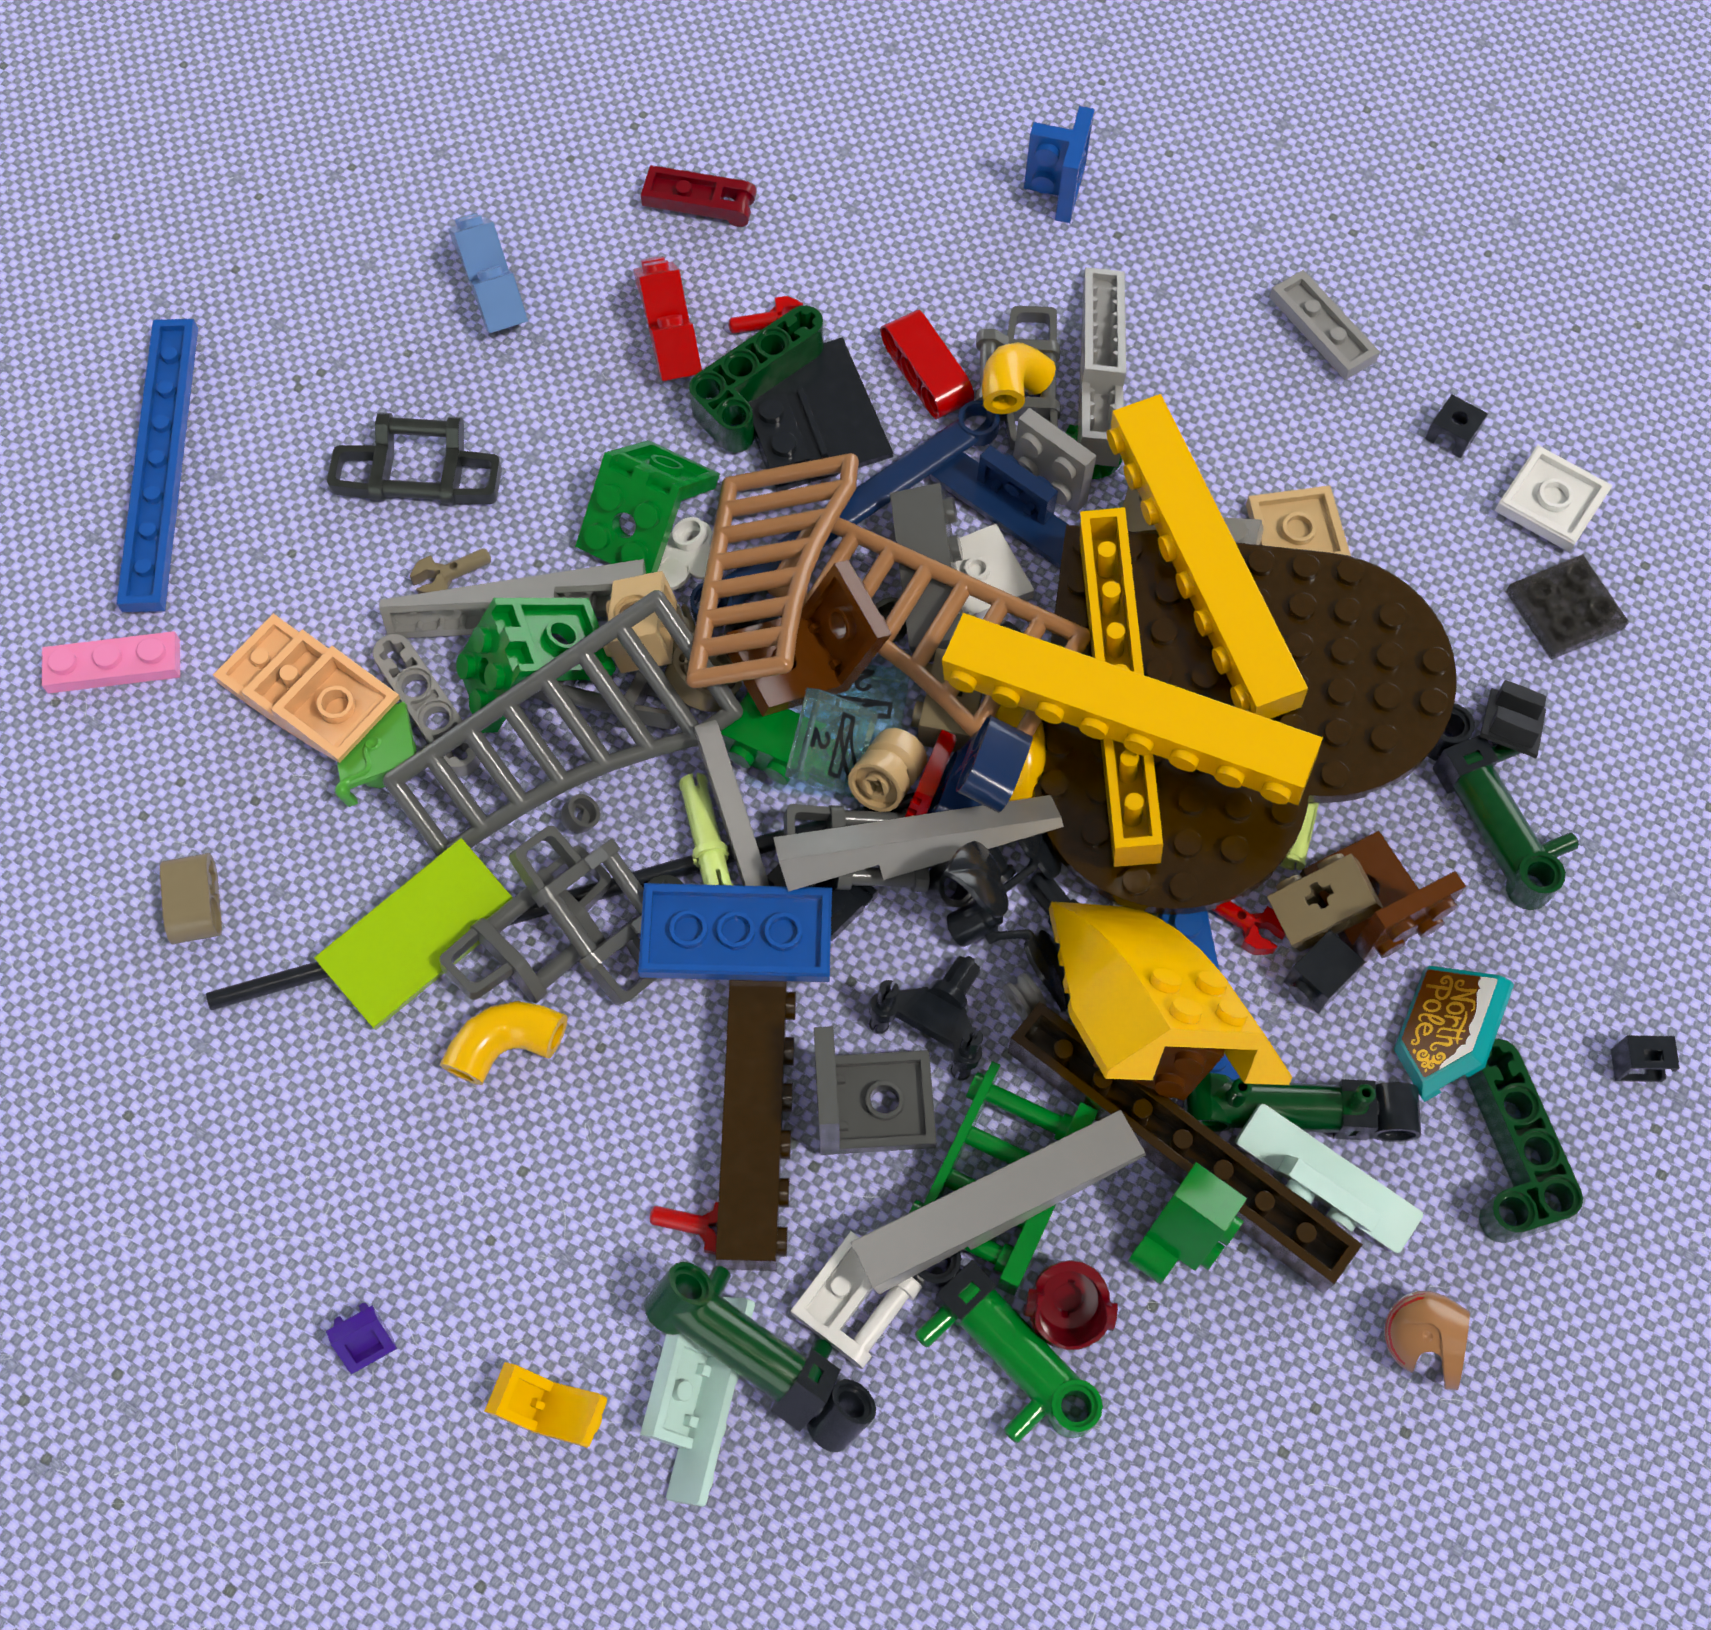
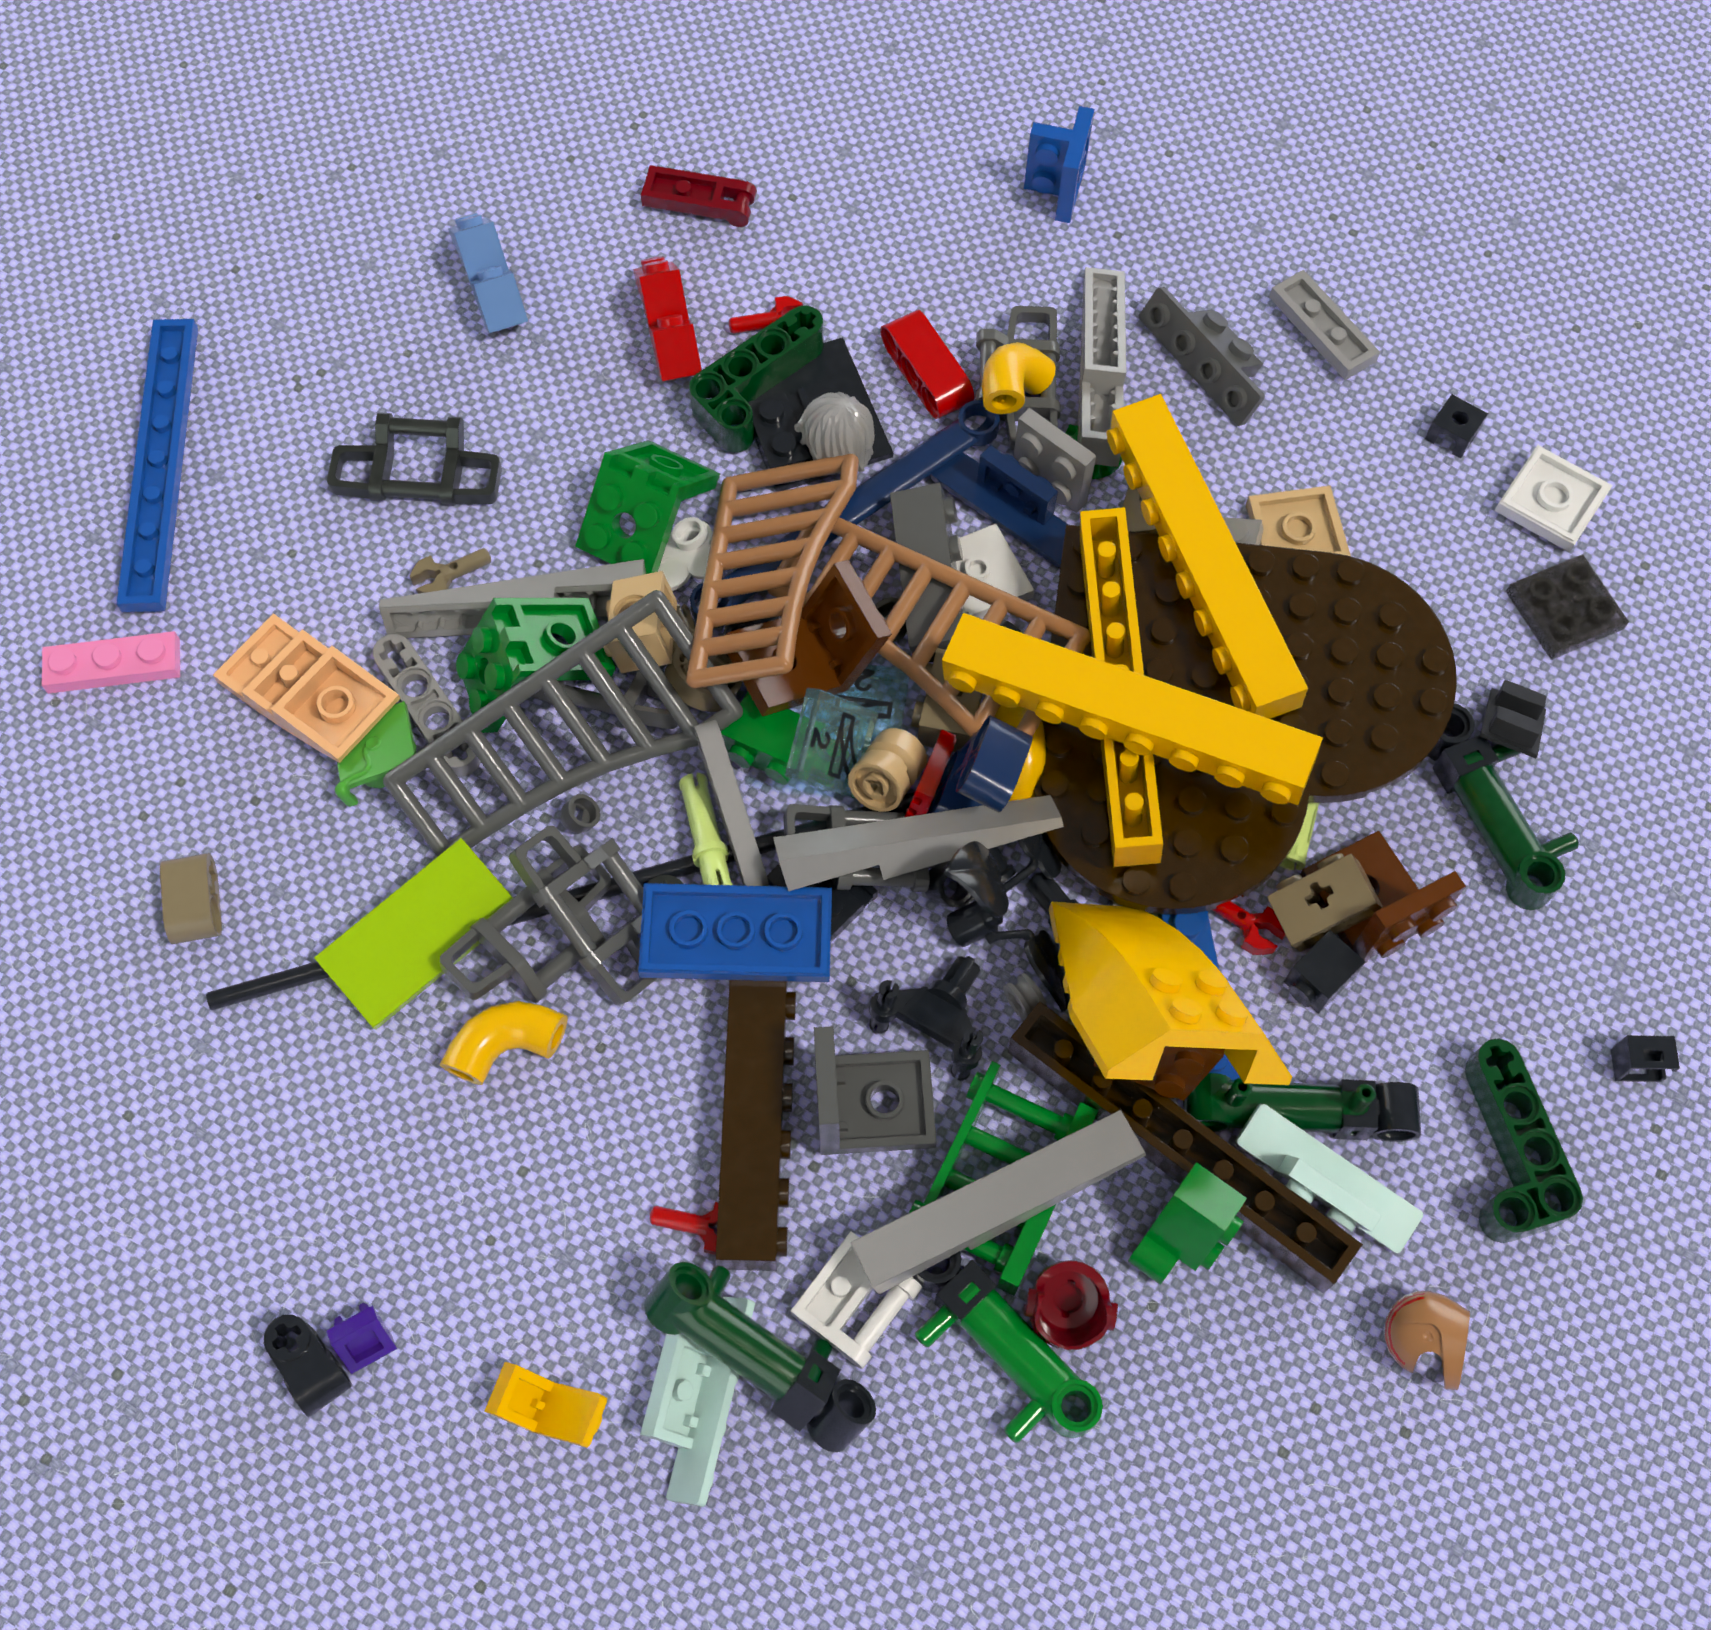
tile [1394,965,1514,1102] -> none
none -> black piece [263,1314,353,1418]
none -> light grey hair [794,392,875,474]
none -> dark grey bracket [1139,287,1265,426]

